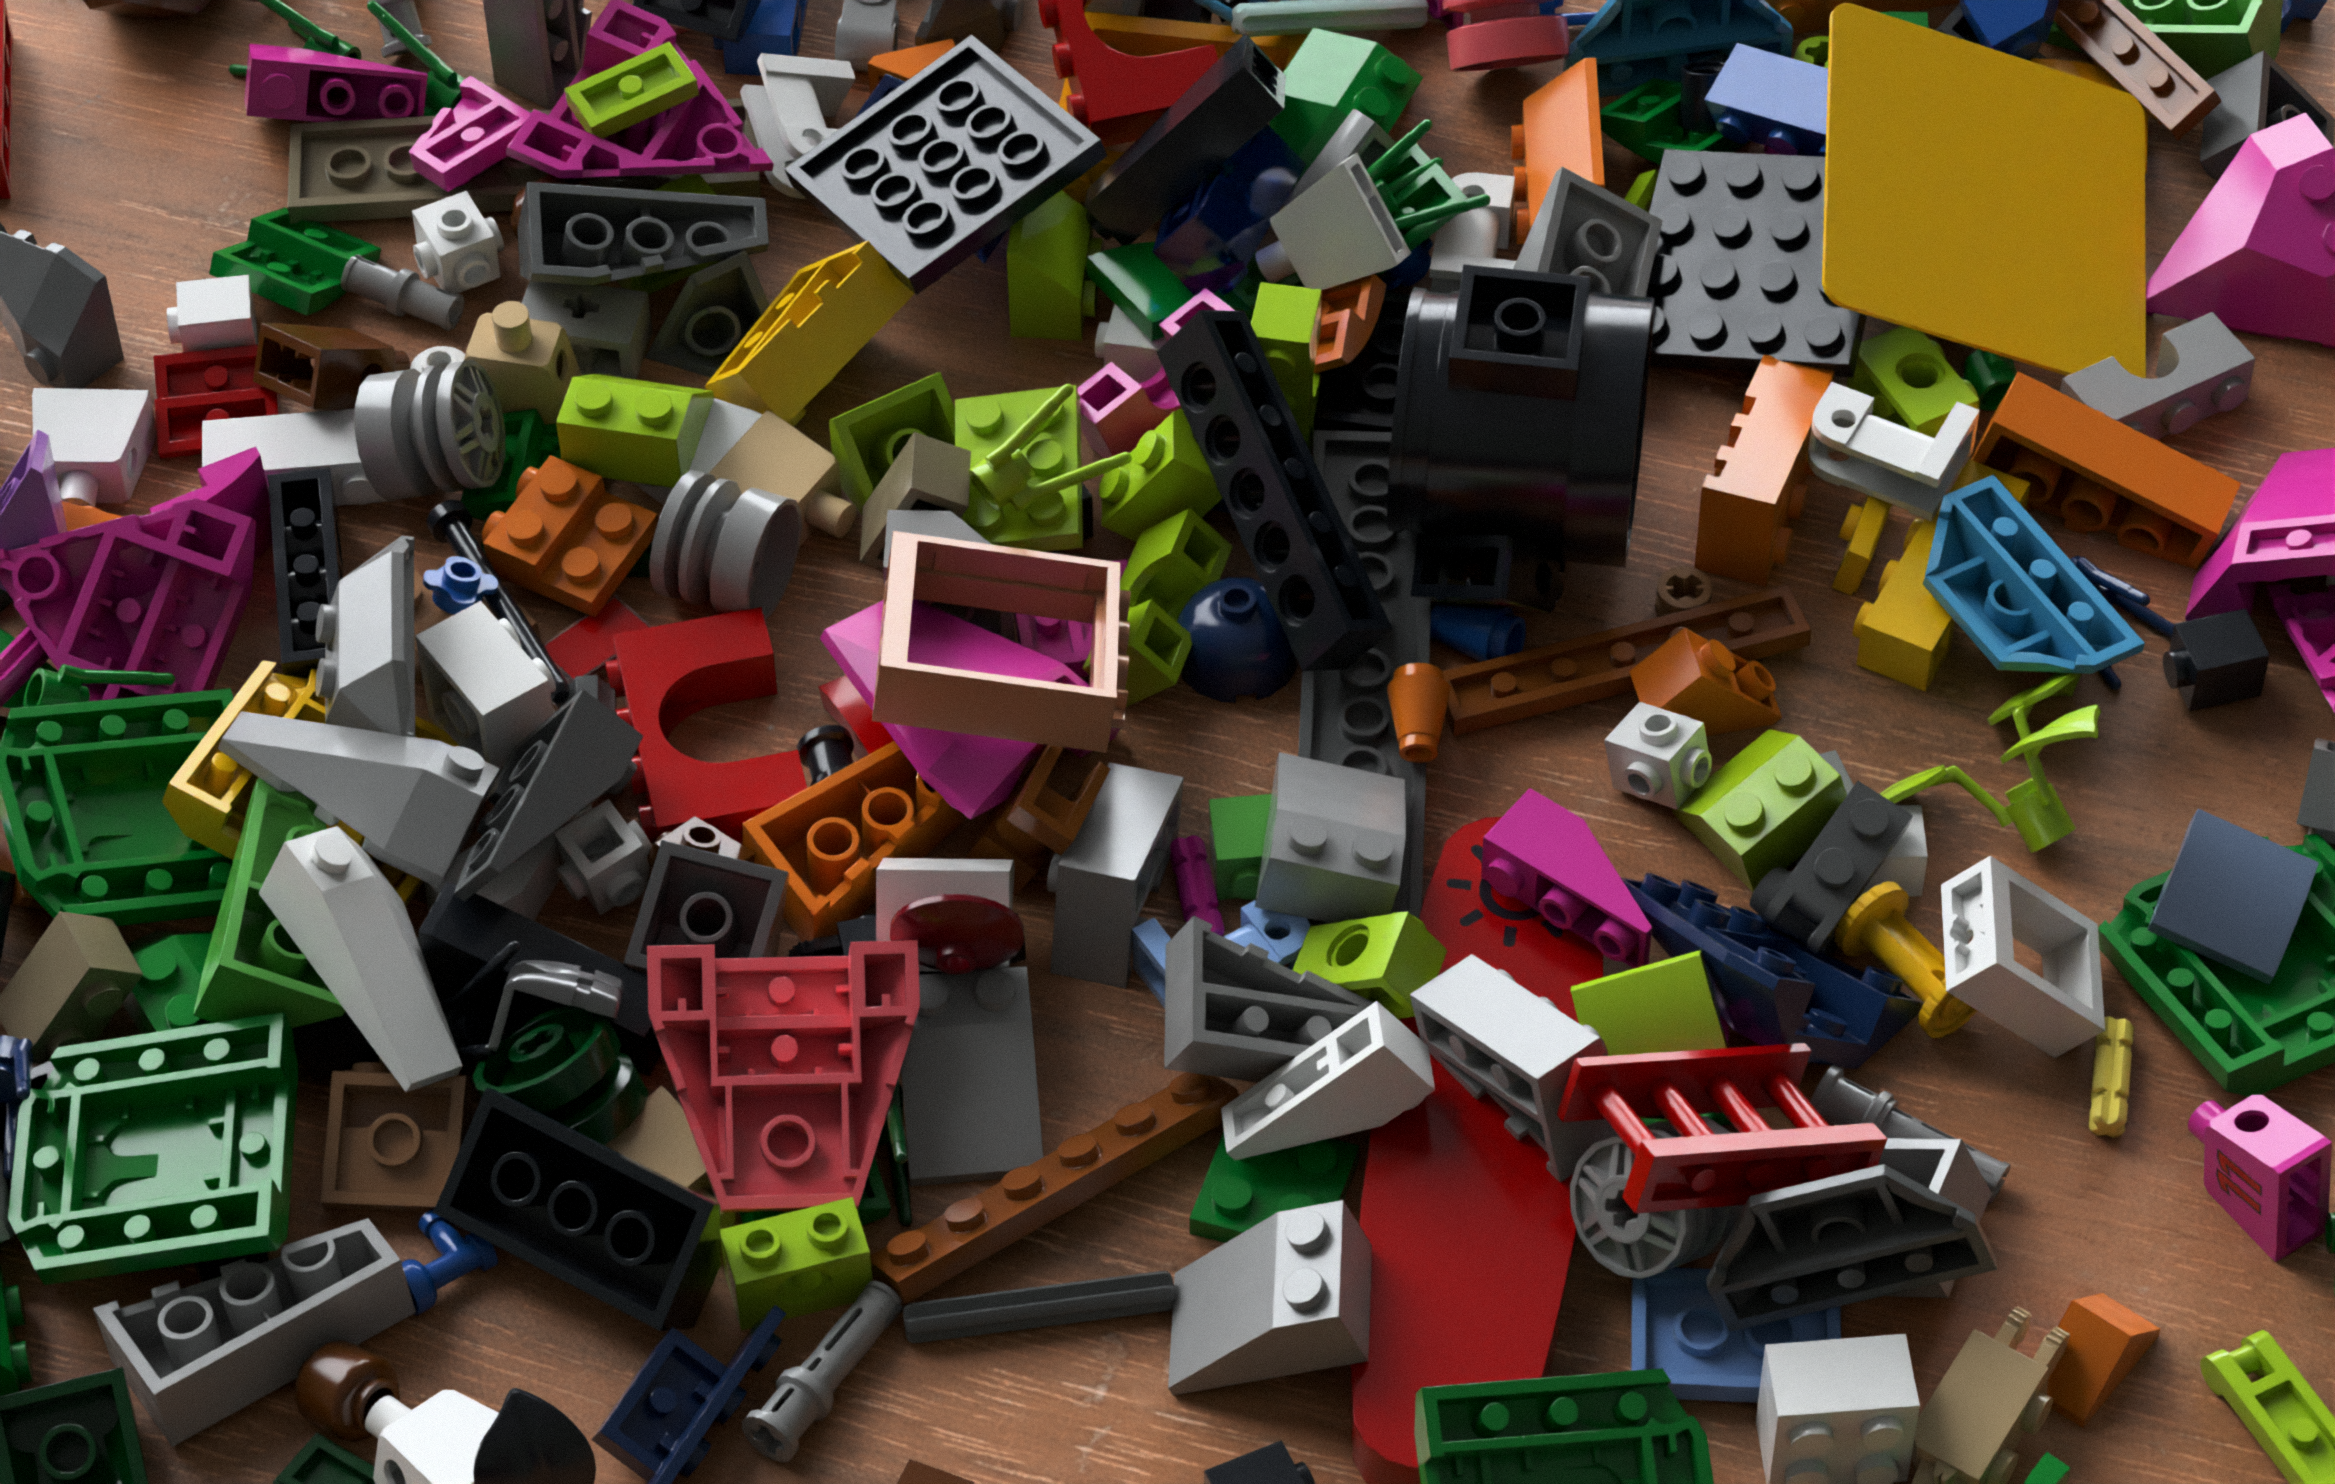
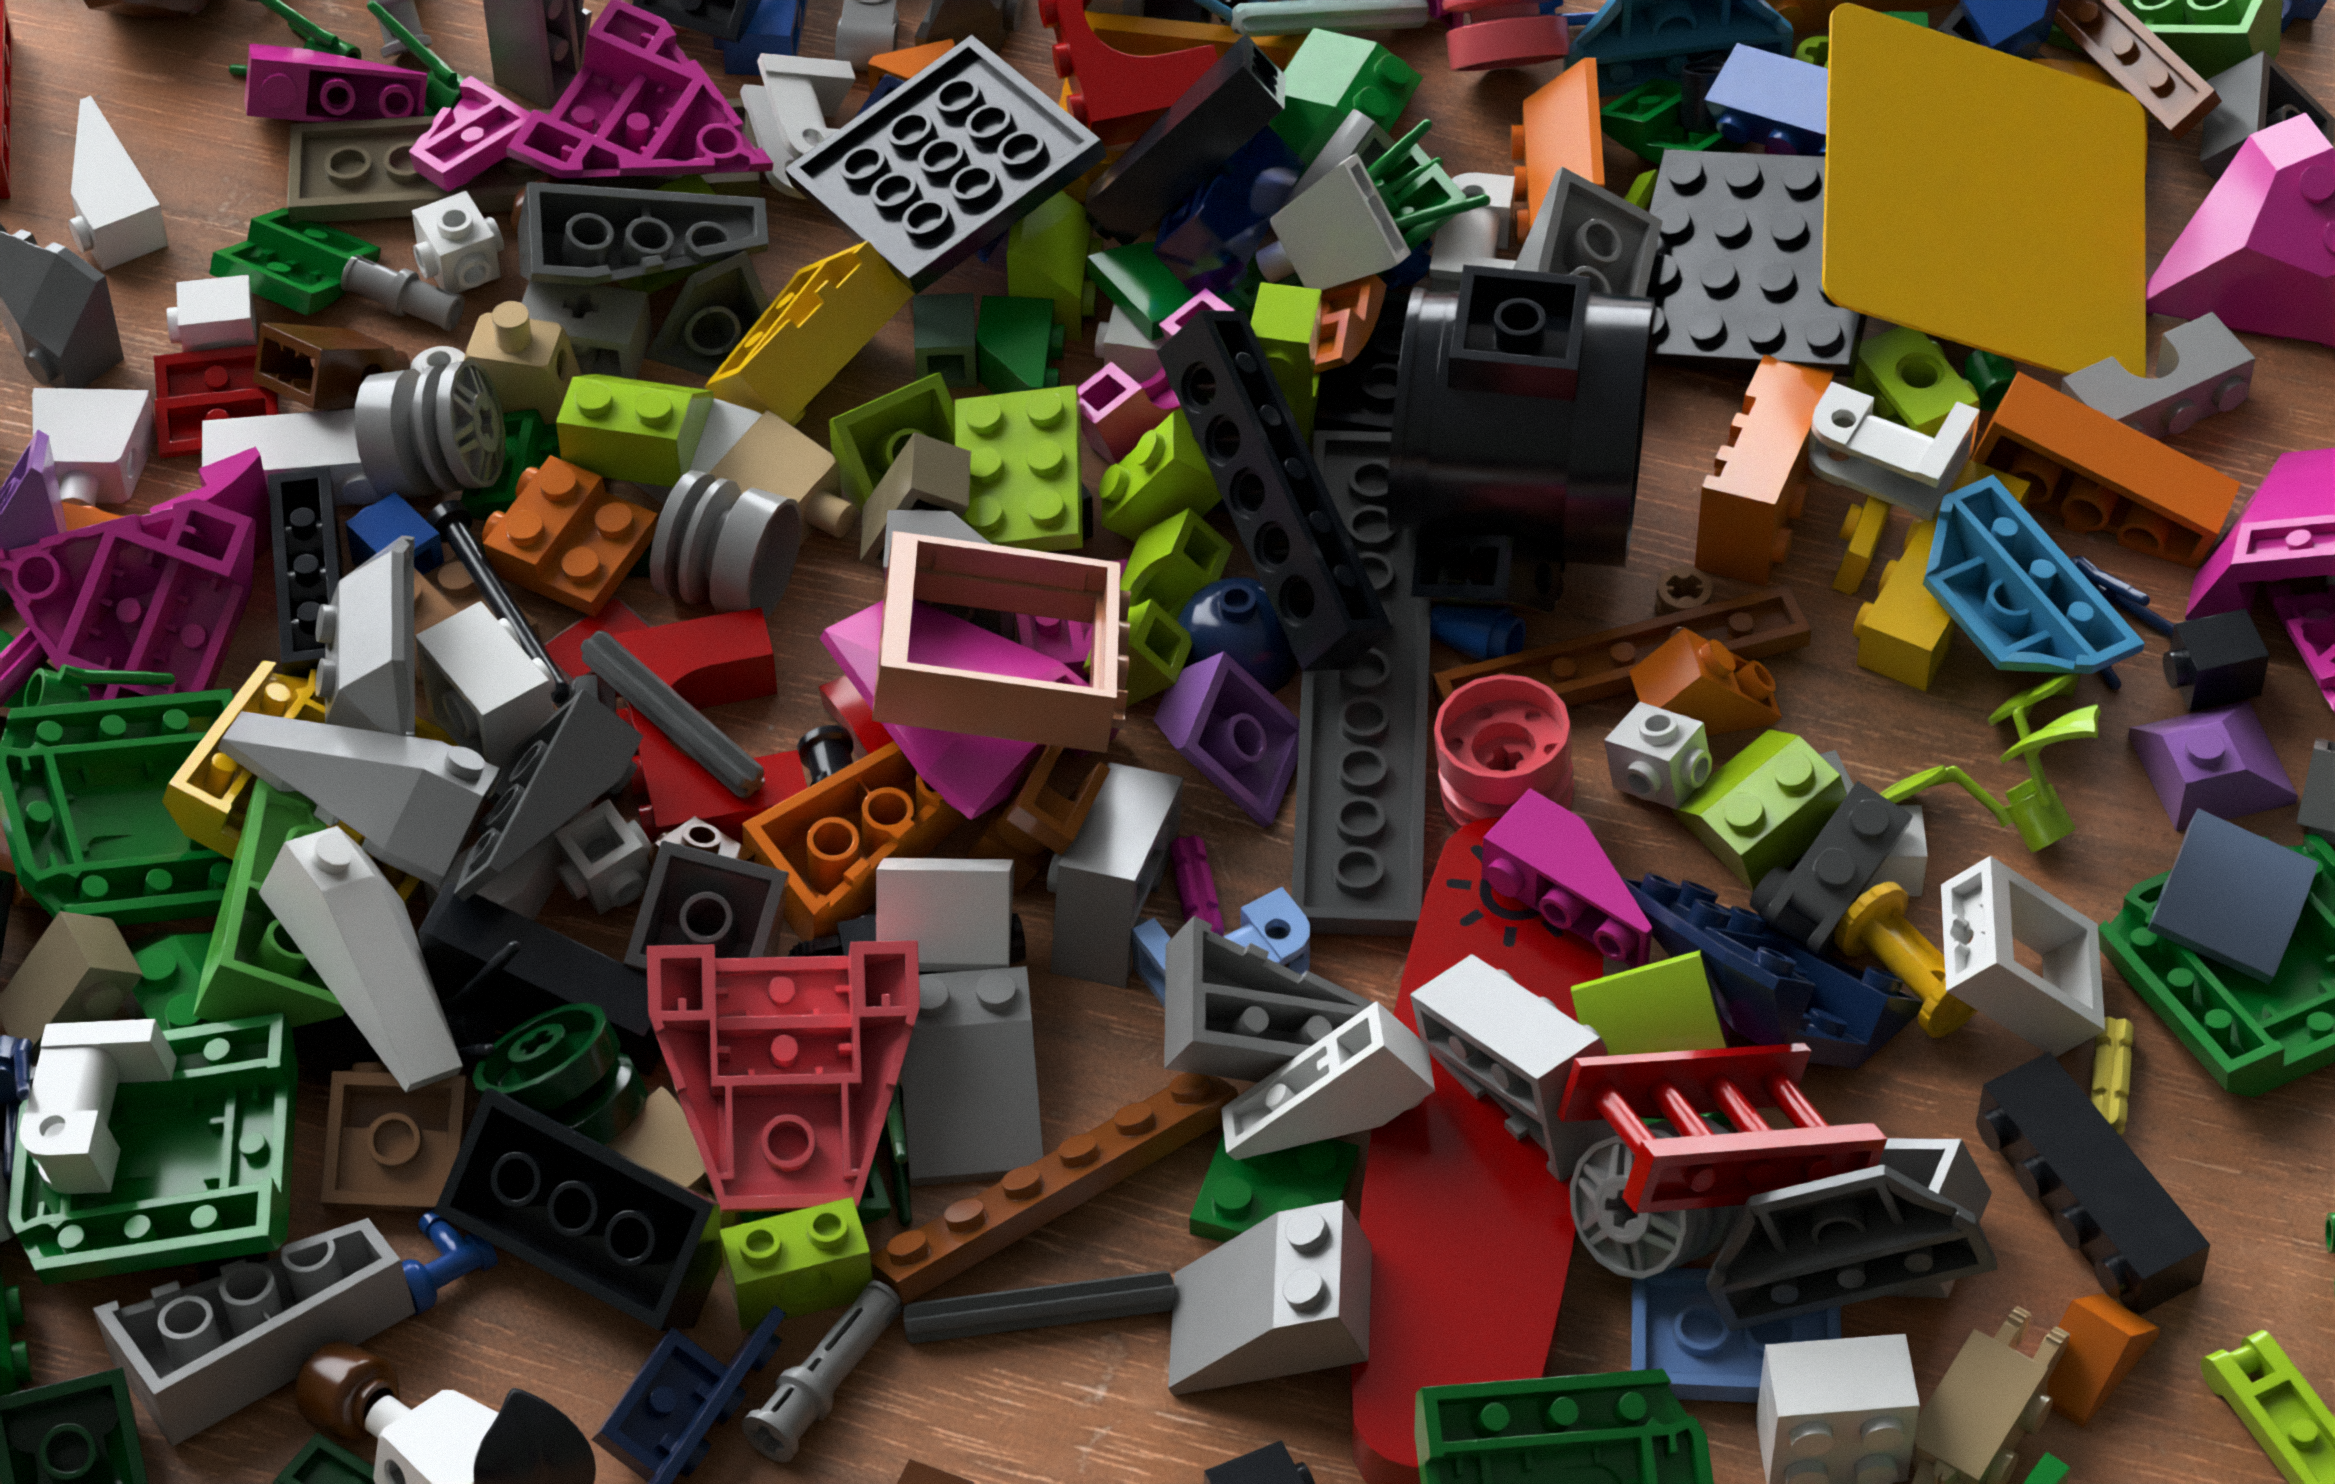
blue plate [423,556,499,614] -> none
flat silver piece [487,960,624,1051] -> none
lime plate [564,41,699,139] -> none
dark red dish [890,894,1024,975] -> none
lime plant [968,384,1132,512] -> none
bright green brick [1209,794,1271,900] -> none
light grey slope [1255,752,1406,923] -> none
lime brick [1292,912,1447,1019] -> none
orange cone [1387,663,1451,763] -> none
light grey pin [1810,1065,2011,1204] -> none
dark pink torso [2188,1095,2332,1262] -> none
none -> white piece [20,1019,177,1194]
none -> white slope [68,96,168,271]
none -> blue brick [345,492,444,575]
none -> dark grey axle [580,631,765,799]
none -> sand green brick [913,293,977,388]
none -> green slope [976,295,1066,395]
none -> medium lavender slope [1154,651,1300,828]
none -> coral wheel [1434,674,1575,831]
none -> black brick [1976,1051,2210,1315]
none -> medium lavender slope [2128,700,2298,831]

